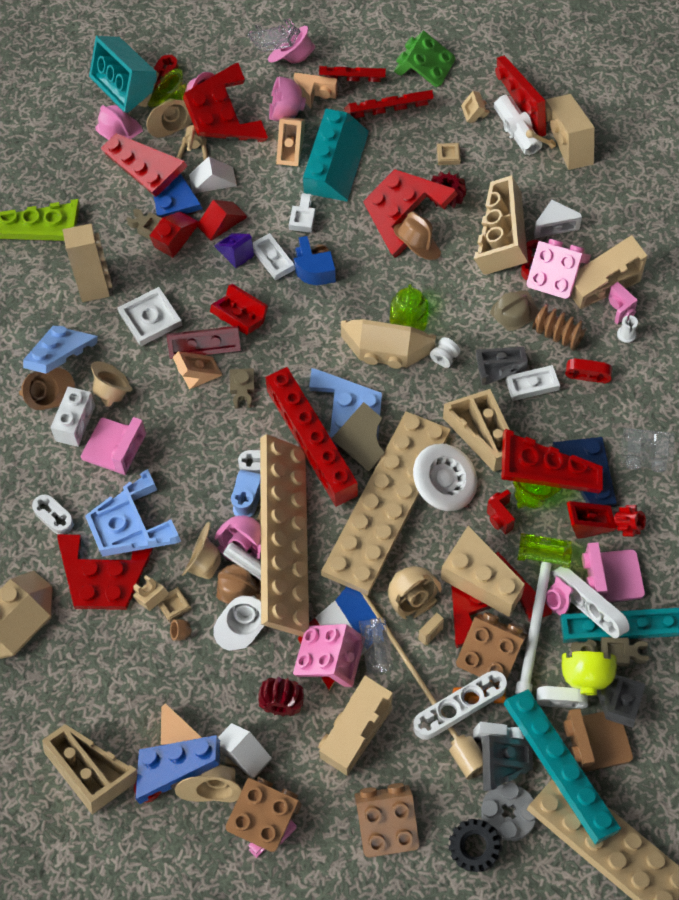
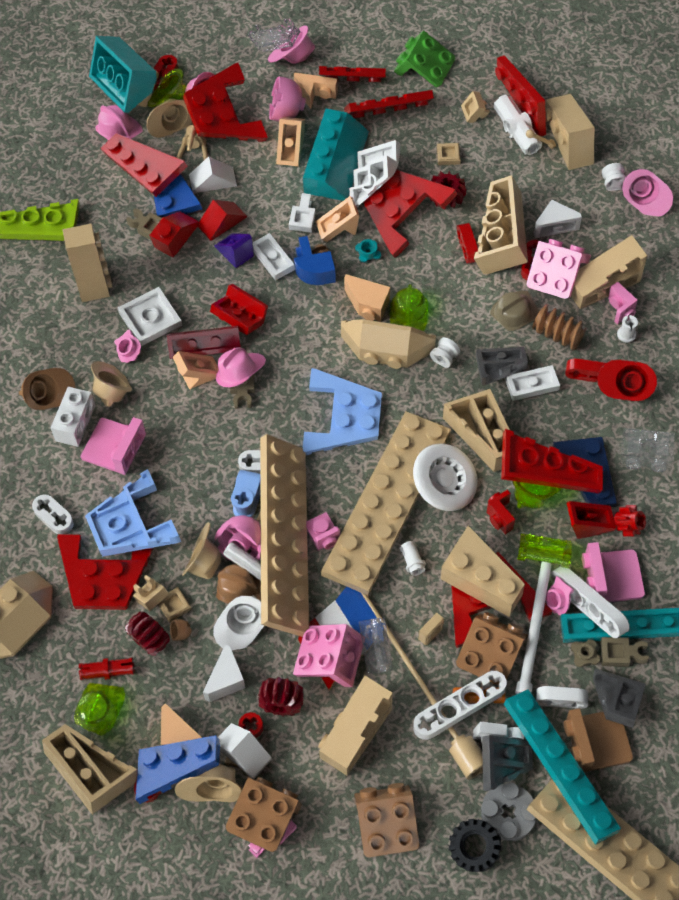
light blue wing [23,325,98,374] -> none
red brick [265,367,358,507] -> none
dark tan tile [331,402,385,472] -> none
tan cylinder [388,566,442,619] -> none
medium nougat piece [394,212,441,260] -> none
neon yellow cylinder [561,651,617,696] -> none
none -> clear neon green piece [74,683,125,736]
none -> red pin [79,657,134,681]
none -> bright pink animal [114,329,141,363]
none -> dark red gear [125,611,170,656]
none -> white slope [203,645,245,702]
none -> bright pink piece [216,347,266,388]
none -> red bush [238,712,263,738]
none -> bright pink bracket [306,512,340,551]
none -> light nougat slope [315,196,359,242]
none -> light nougat slope [344,274,390,322]
none -> white slope [349,140,400,208]
none -> teal plate [355,239,381,263]
none -> white pin [400,541,426,576]
none -> red beam [457,223,478,264]
none -> red piece [597,360,657,401]
none -> white wheel [602,163,626,191]
none -> bright pink piece [622,169,673,216]

